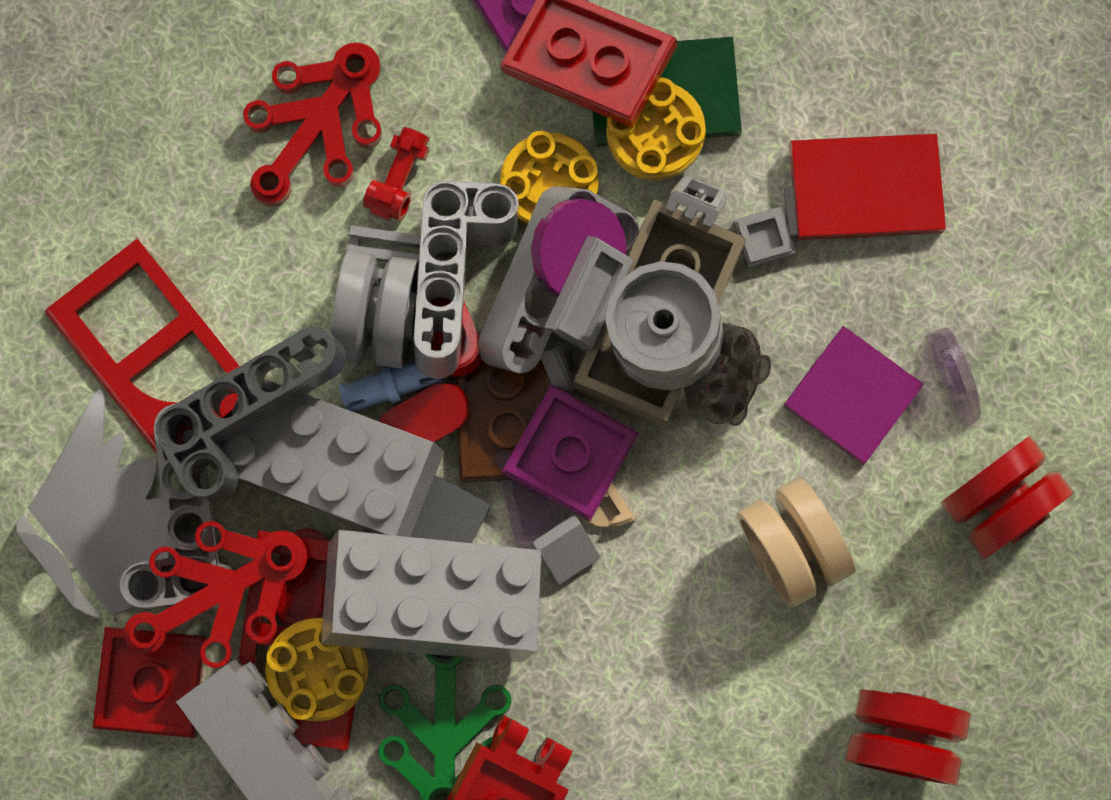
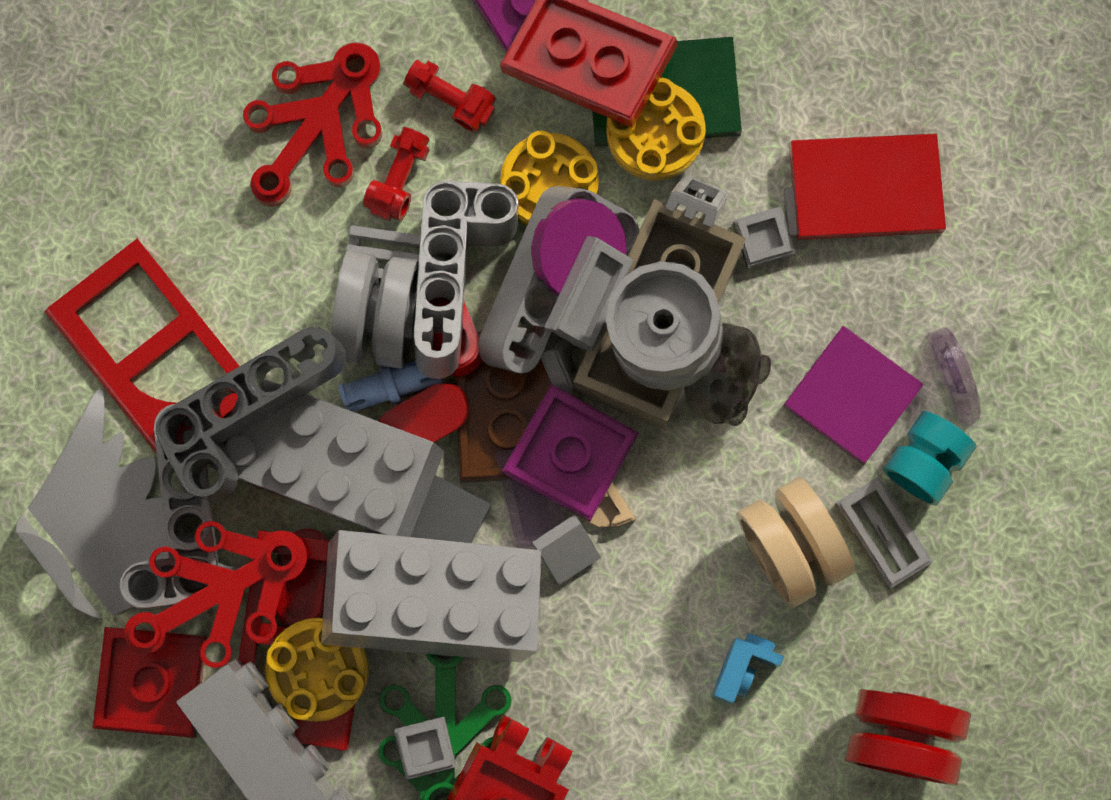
red wheel [940,435,1074,560] -> none
none -> light grey tile [394,717,457,780]
none -> red bar [403,60,496,133]
none -> dark azure bracket [711,633,784,704]
none -> light grey tile [835,477,933,589]
none -> teal wheel [883,411,977,506]

